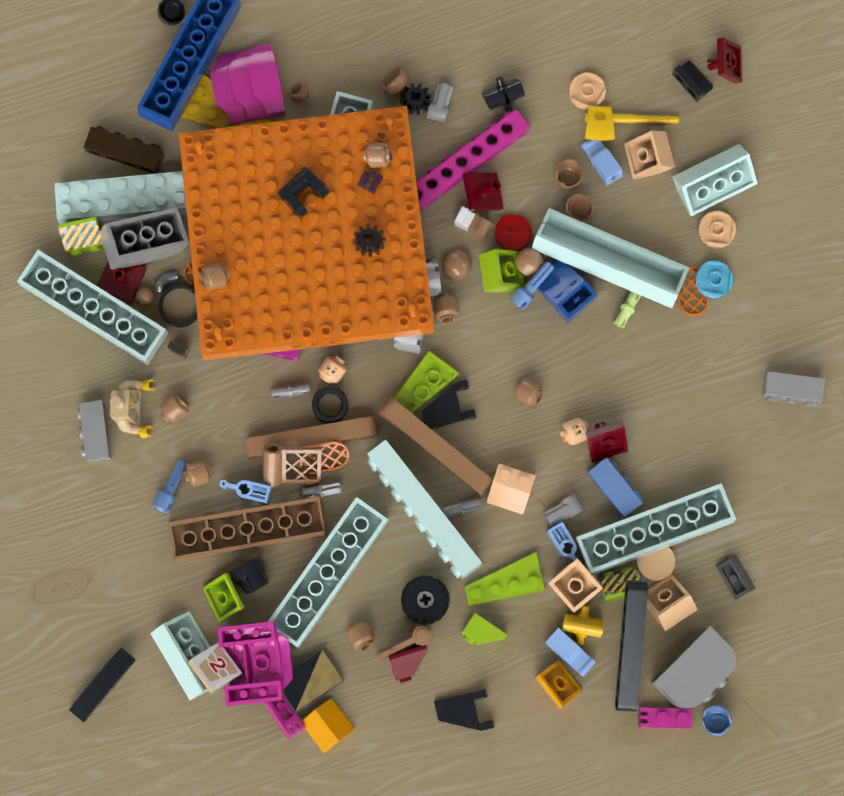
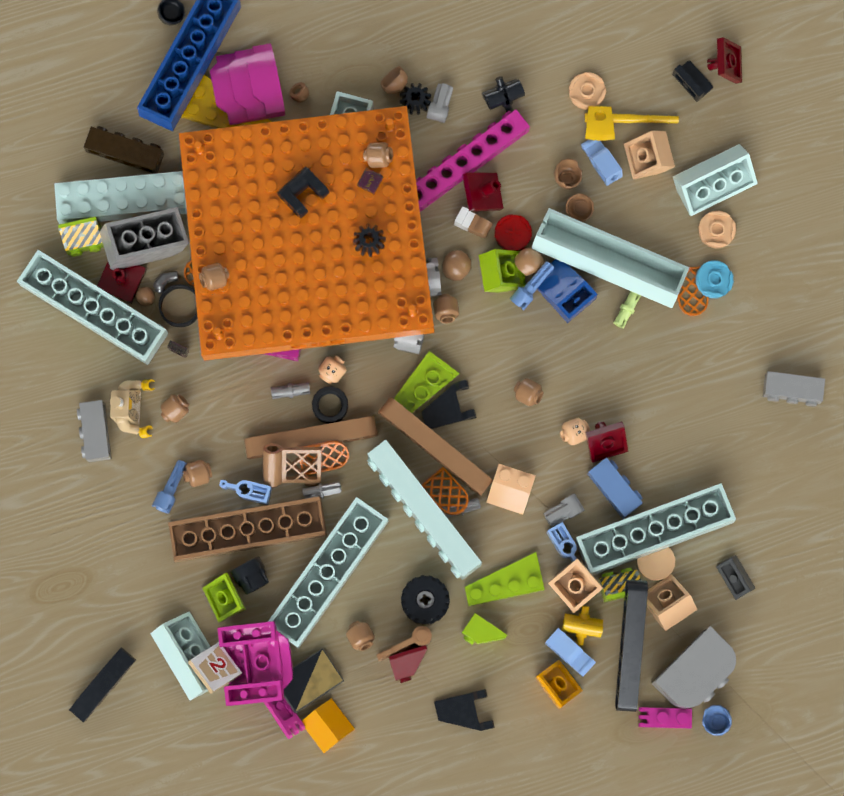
none -> orange window [422,467,469,515]

